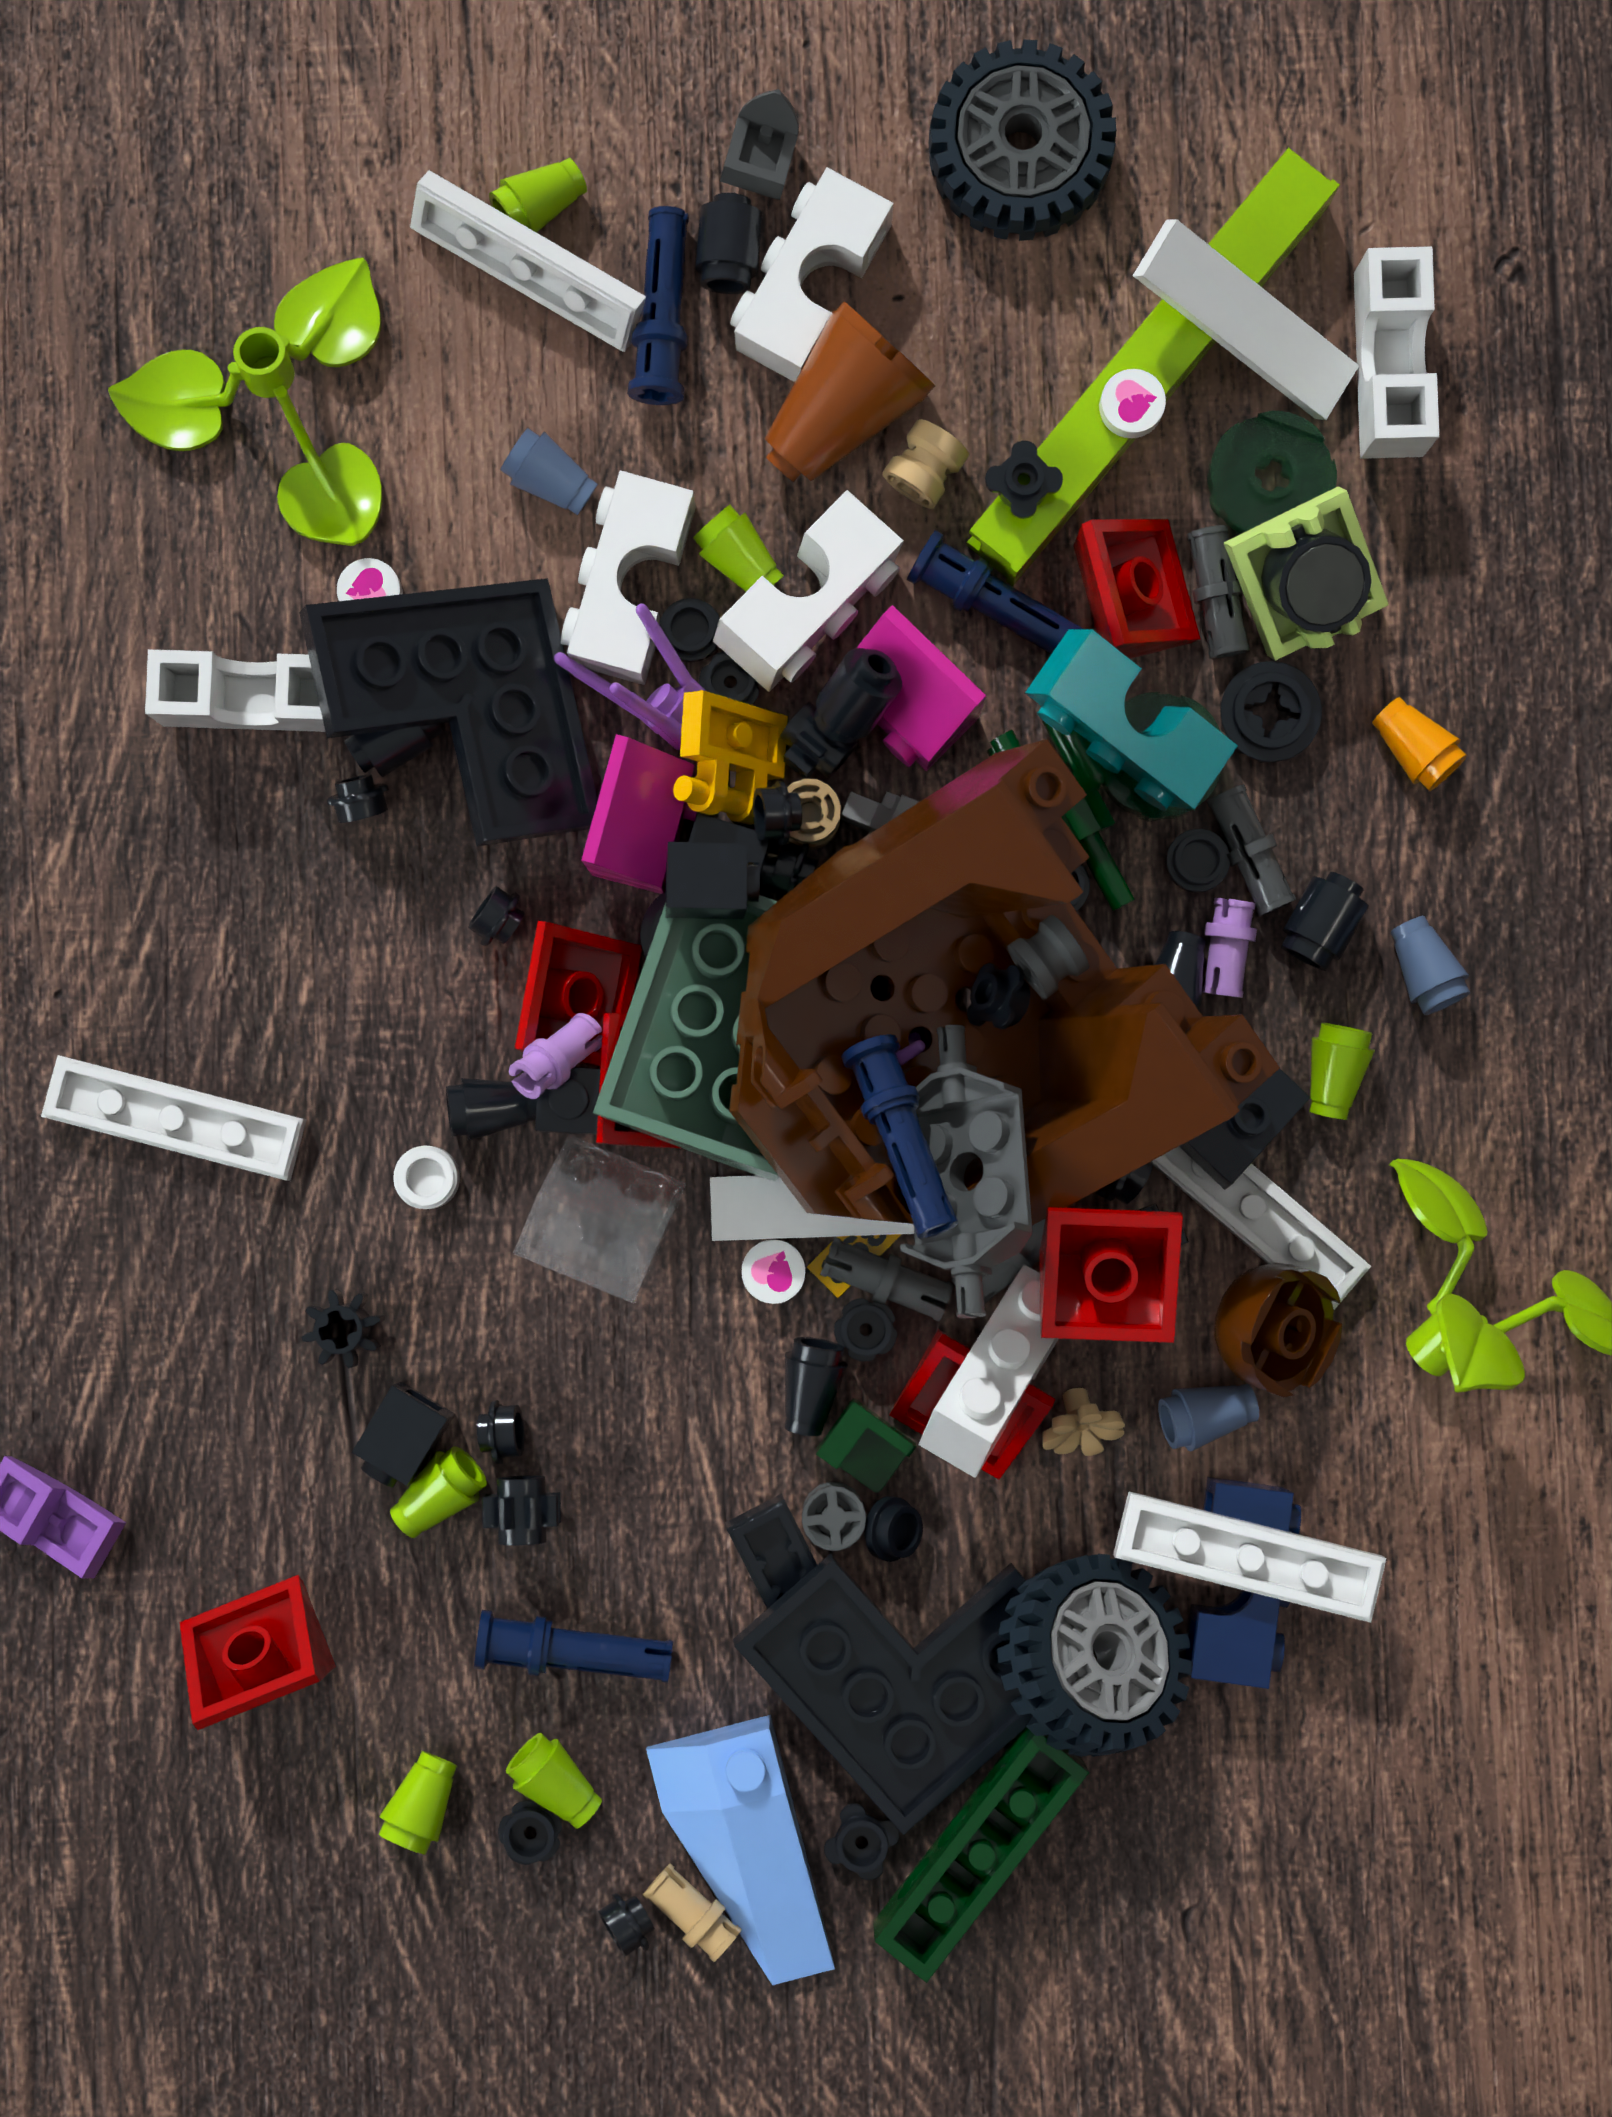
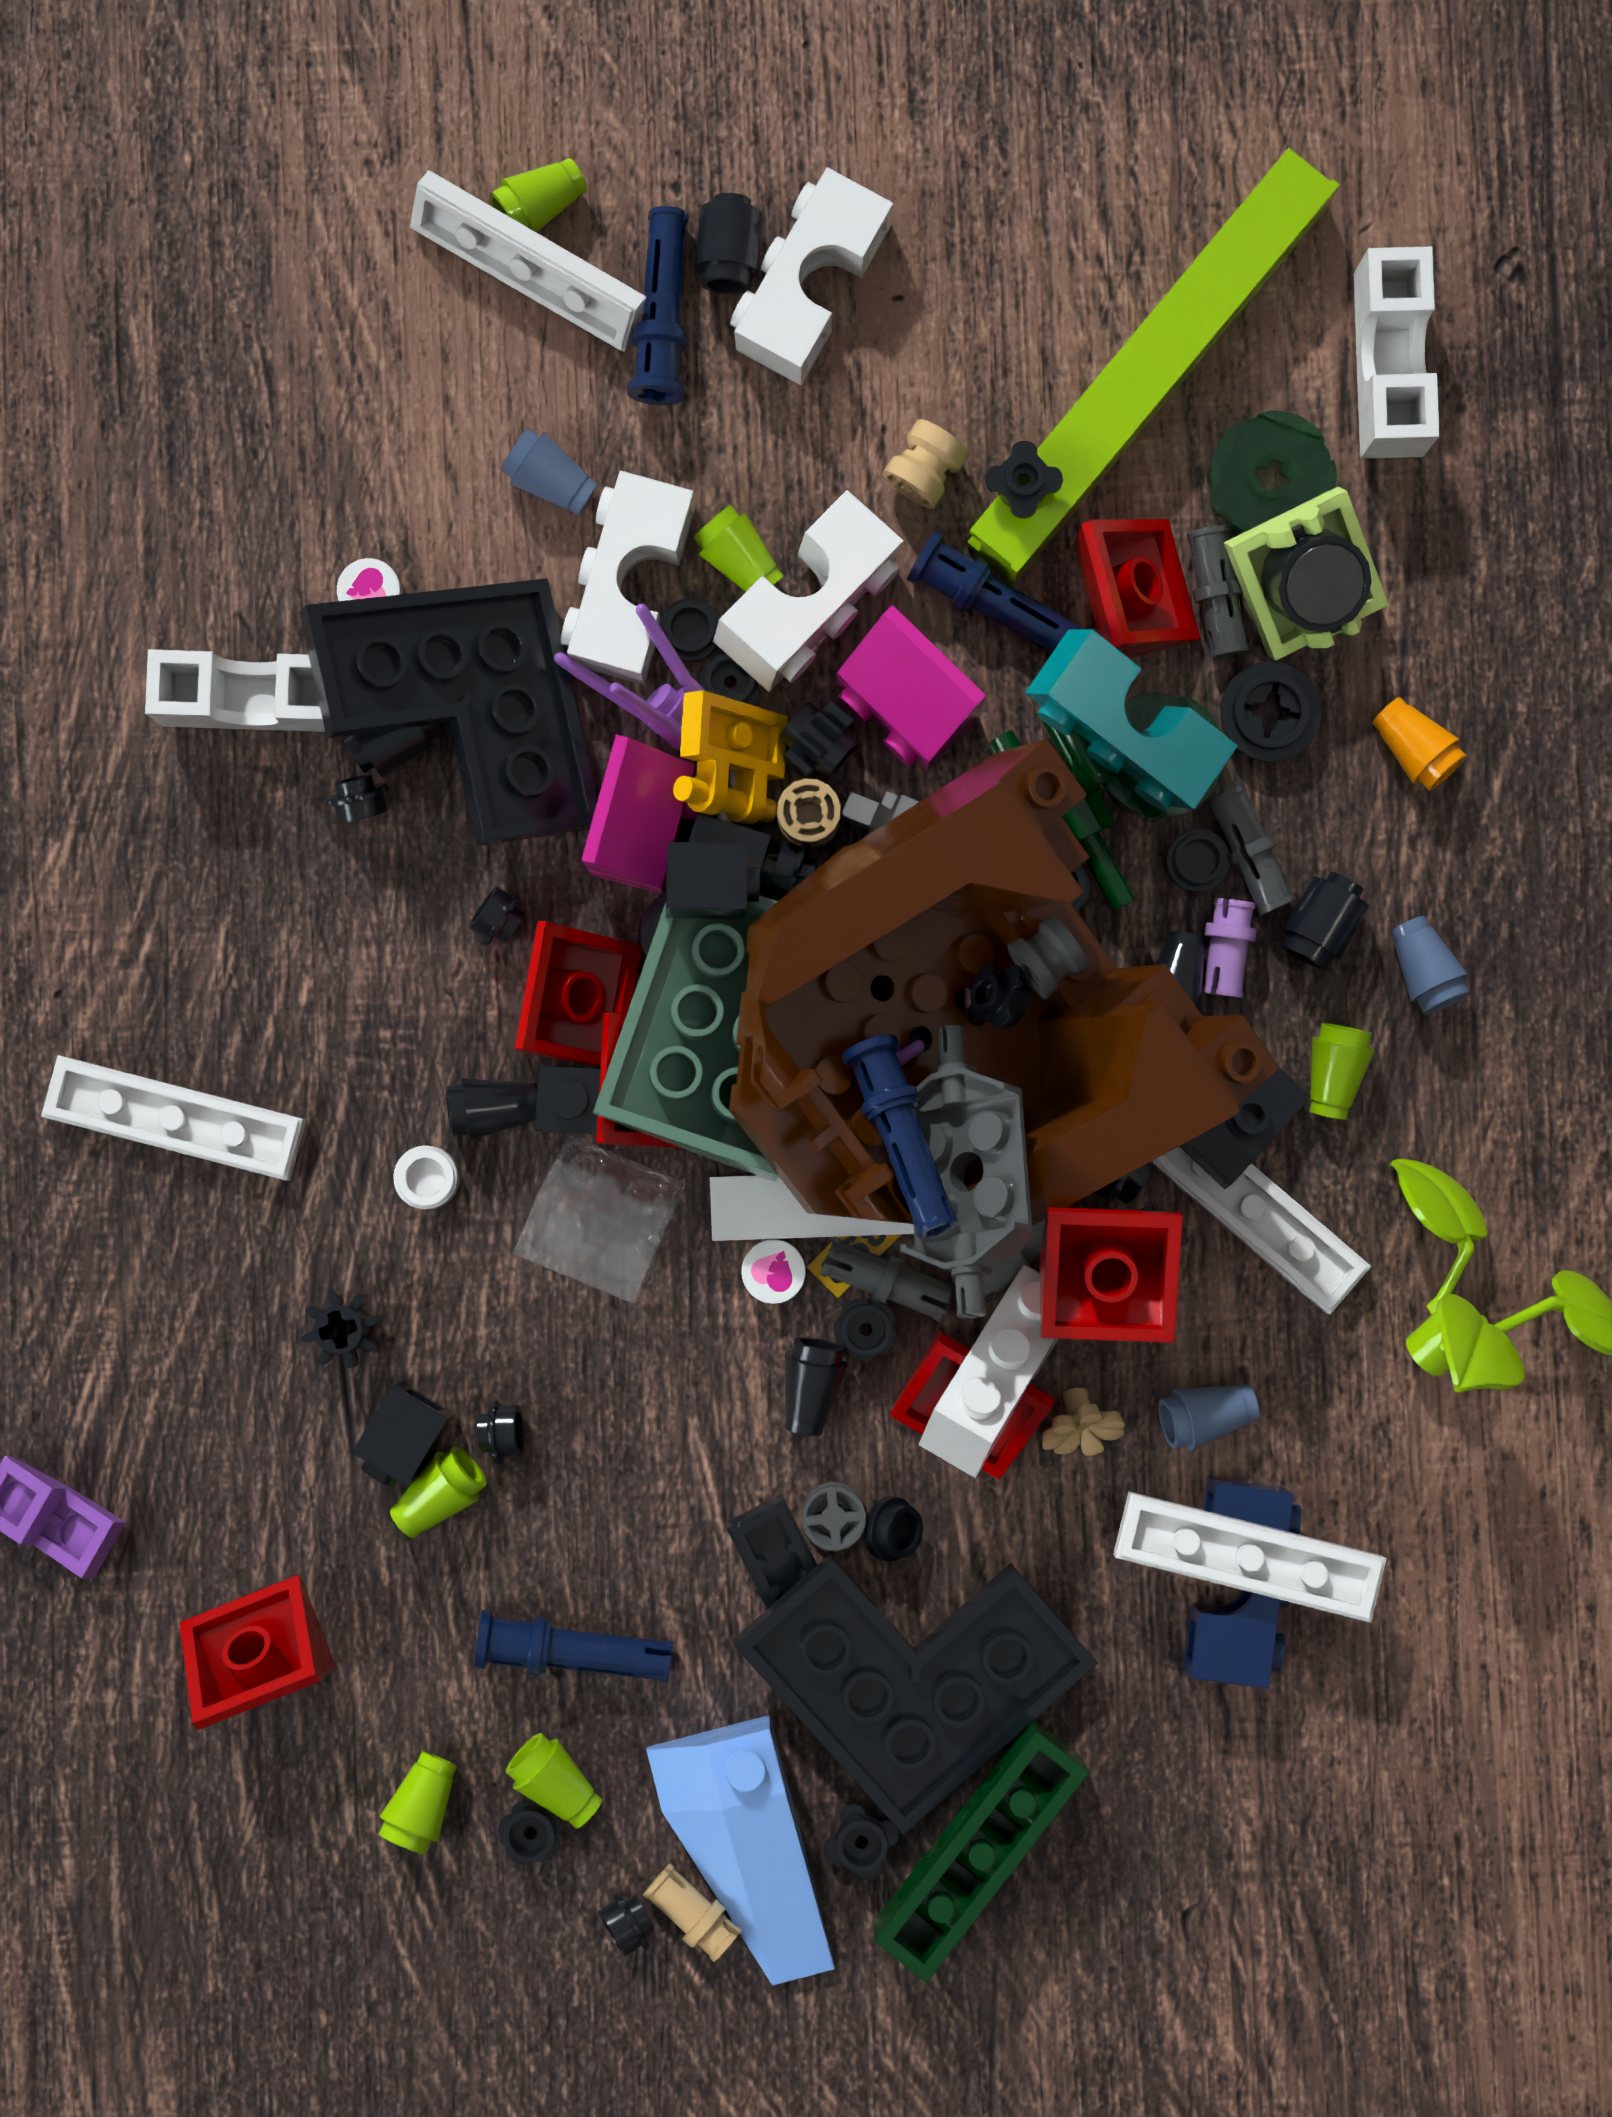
lime plant [108,258,382,546] -> none
black gear [482,1475,561,1546] -> none
lavender pin [509,1013,603,1099] -> none
dark grey plate [720,89,799,200] -> none
black plate [753,781,802,845] -> none
dark orange cone [765,301,936,482] -> none
black brick [814,648,902,744] -> none
dark green panel [816,1397,917,1493] -> none
wheel [929,39,1117,241] -> none
wheel [997,1554,1192,1757] -> none
white tile [1099,369,1166,438] -> none
white tile [1133,219,1359,420] -> none
reddish brown cylinder [1214,1263,1342,1397] -> none

